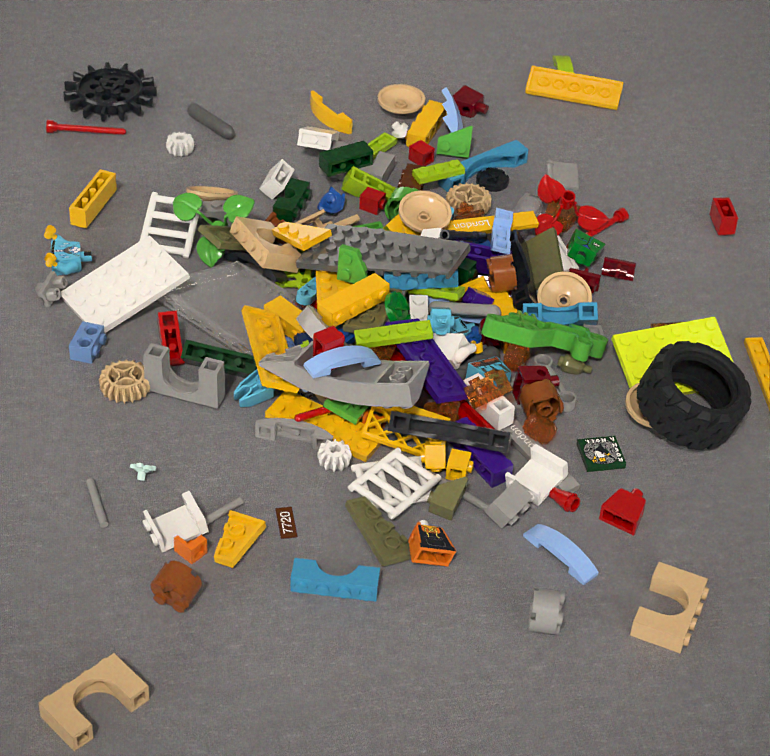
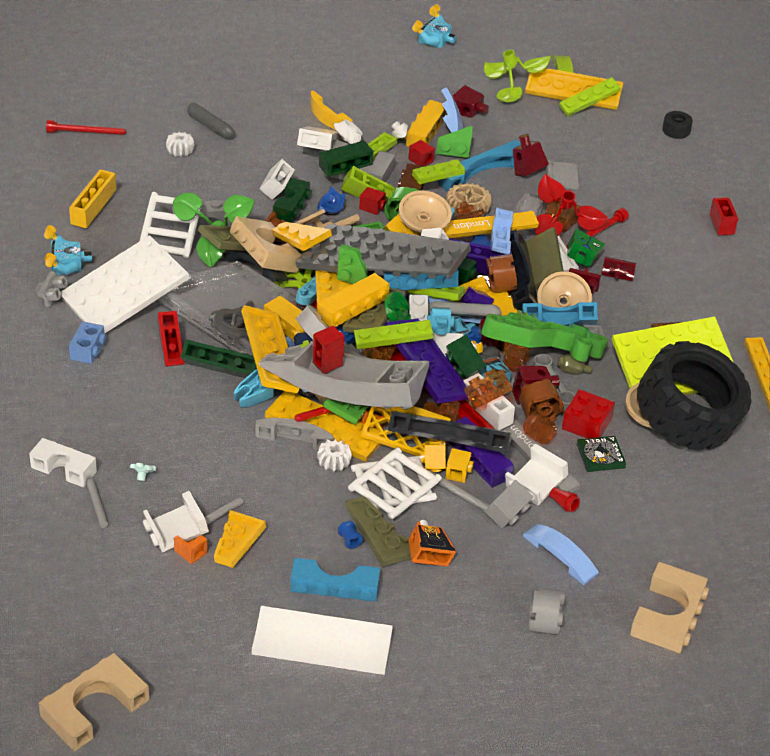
black gear [63,62,157,122] -> none
tan gear [99,359,150,404] -> none
light grey arch [143,343,225,409] -> none
dark orange brick [150,560,202,613] -> none
tan dish [186,186,238,201] -> none
reddish brown sticker [275,507,298,539] -> none
light blue slope [303,345,381,378] -> none
tan dish [378,84,425,114] -> none
olive slope [427,477,468,521] -> none
black piece [440,230,487,242] -> none
black tile [476,167,509,192] -> none
red torso [599,488,646,536] -> none
none -> white arch [29,438,97,487]
none -> dark grey bar [209,300,254,339]
none -> white arch [252,606,392,675]
none -> white piece [334,119,363,144]
none -> blue bush [338,521,363,549]
none -> medium azure torso [412,4,457,48]
none -> dark green brick [445,334,486,380]
none -> lime plant [484,49,551,102]
none -> dark red torso [513,134,549,176]
none -> lime plate [559,77,621,117]
none -> red brick [562,389,615,438]
none -> black tyre [662,111,693,139]

